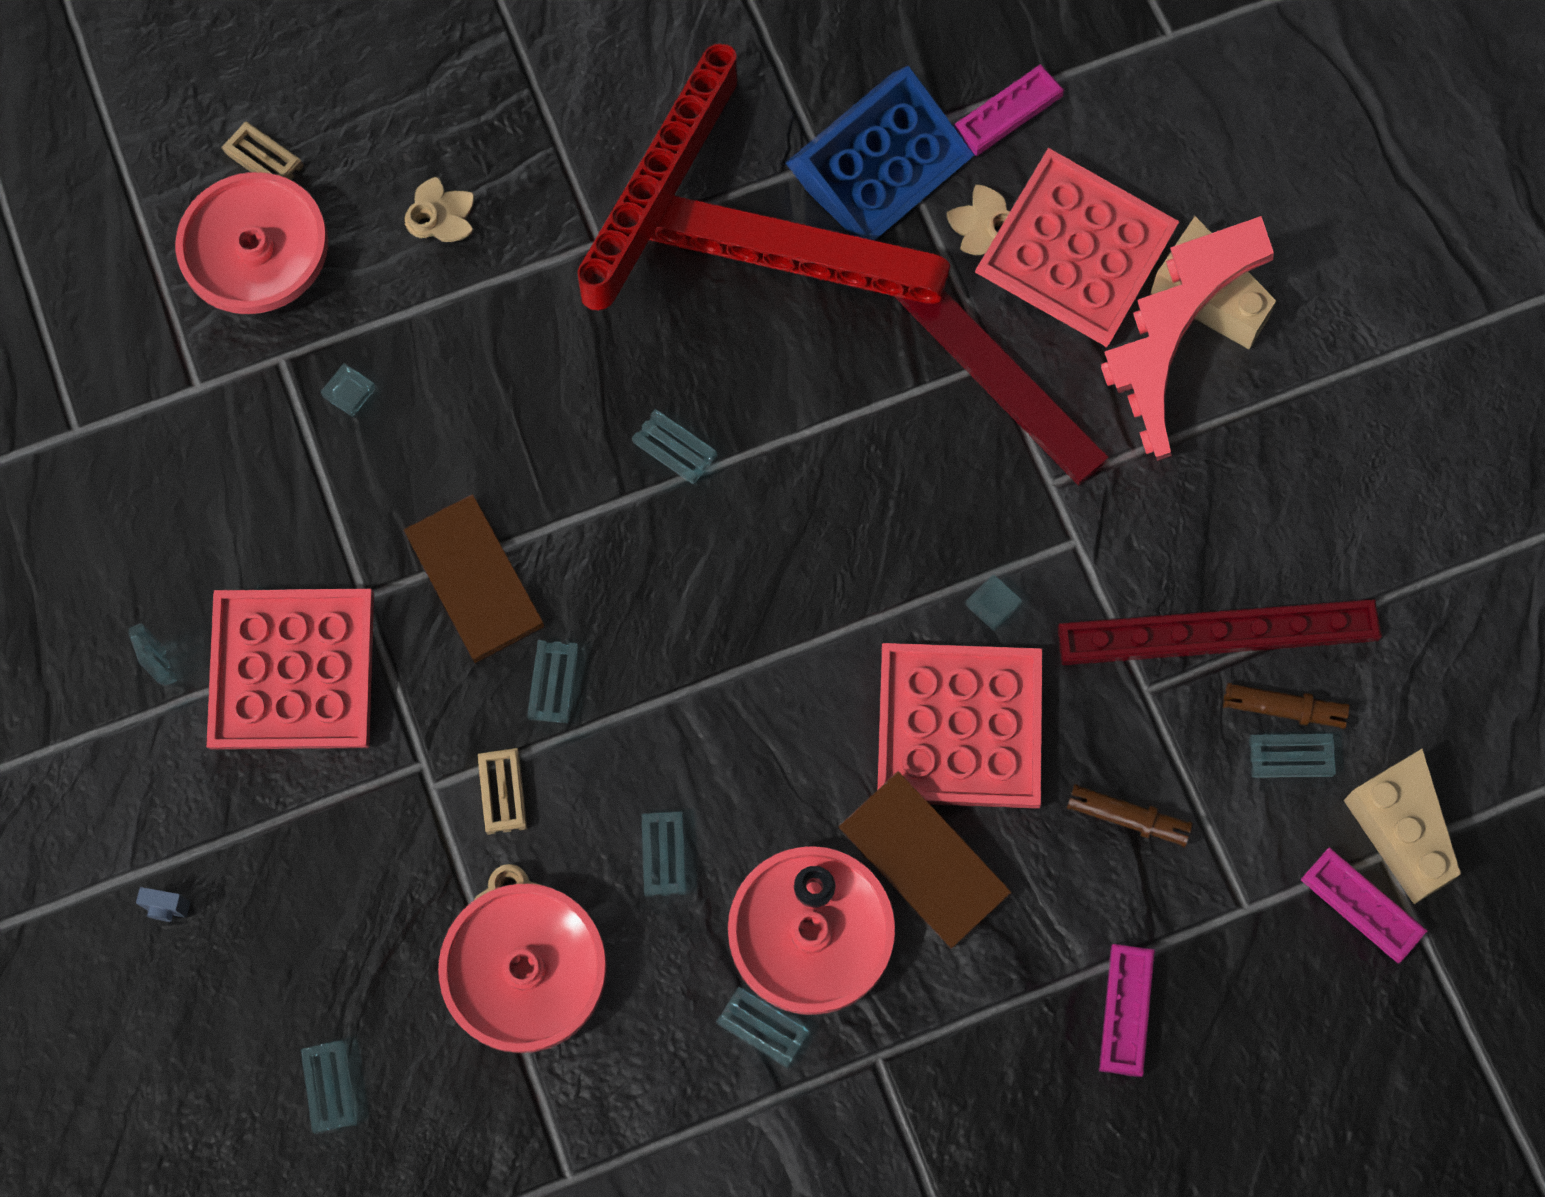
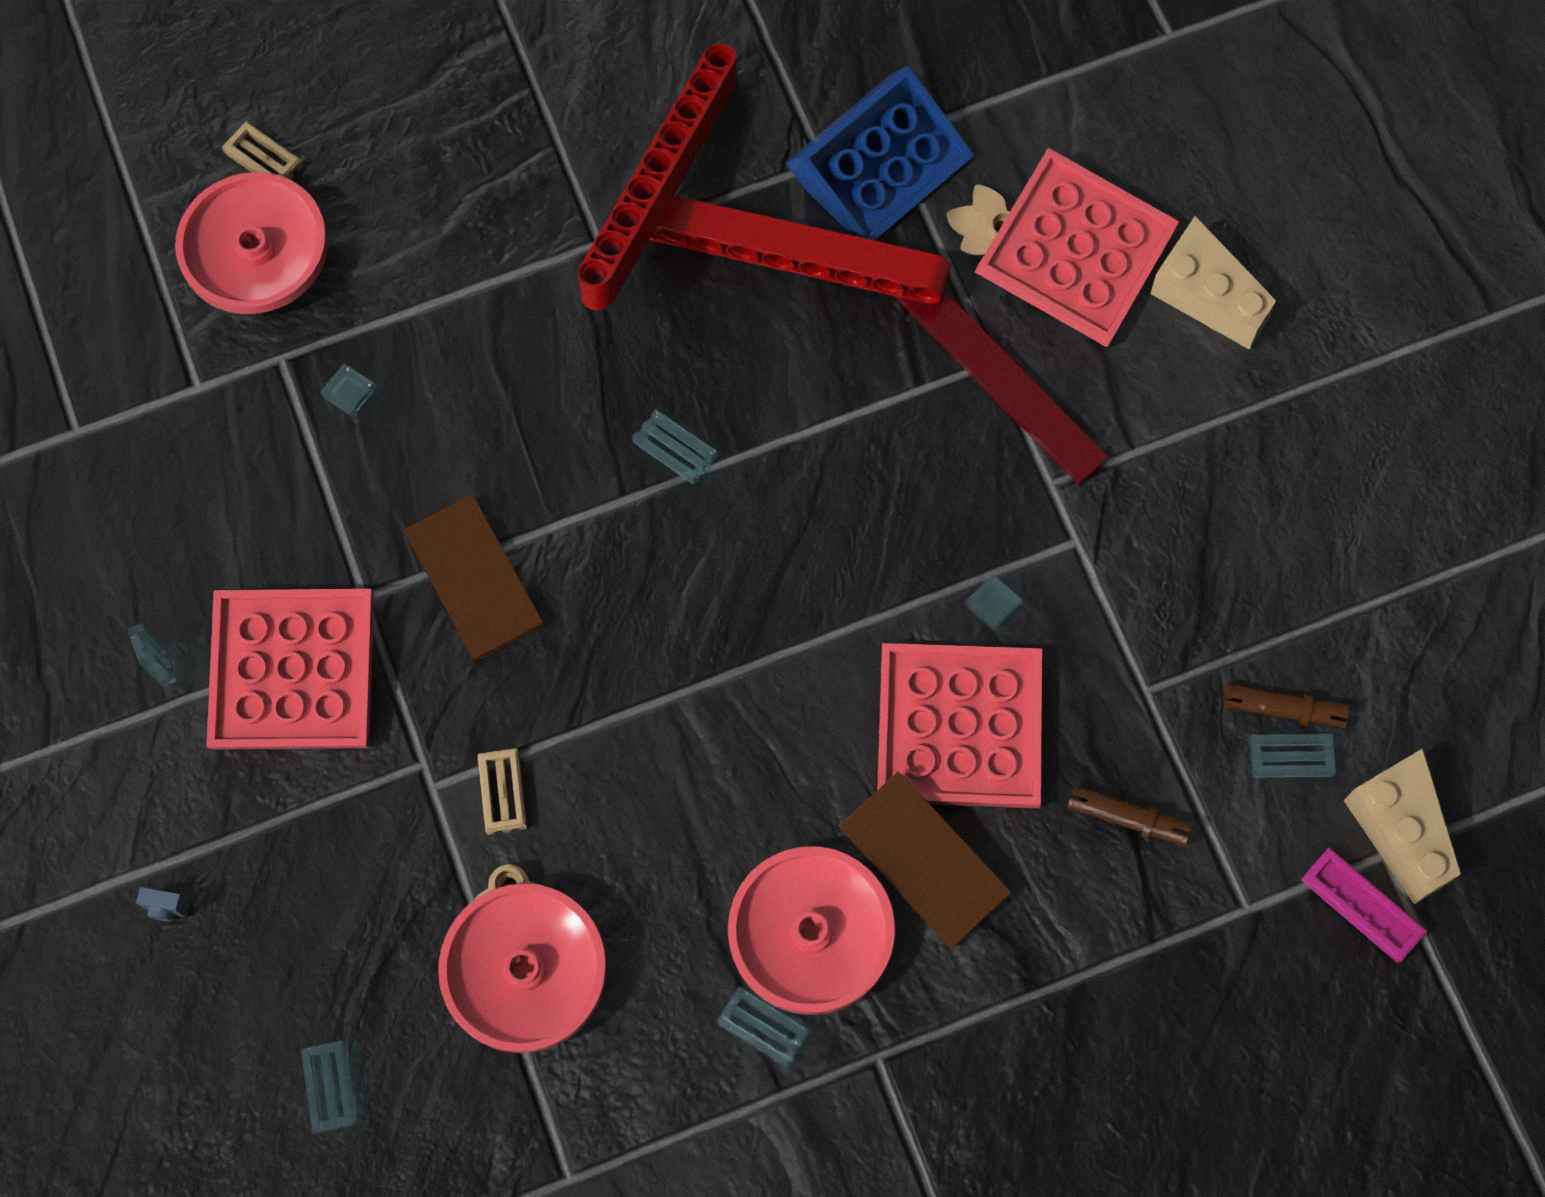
tan plate [405,177,474,242] -> none
clear light blue tile [527,640,579,723] -> none
clear light blue tile [642,812,686,897] -> none
black plate [794,866,835,908] -> none
dark pink plate [954,64,1064,156] -> none
dark red tile [1058,599,1381,665] -> none
dark pink plate [1099,944,1154,1077] -> none
coral arch [1100,216,1274,461] -> none

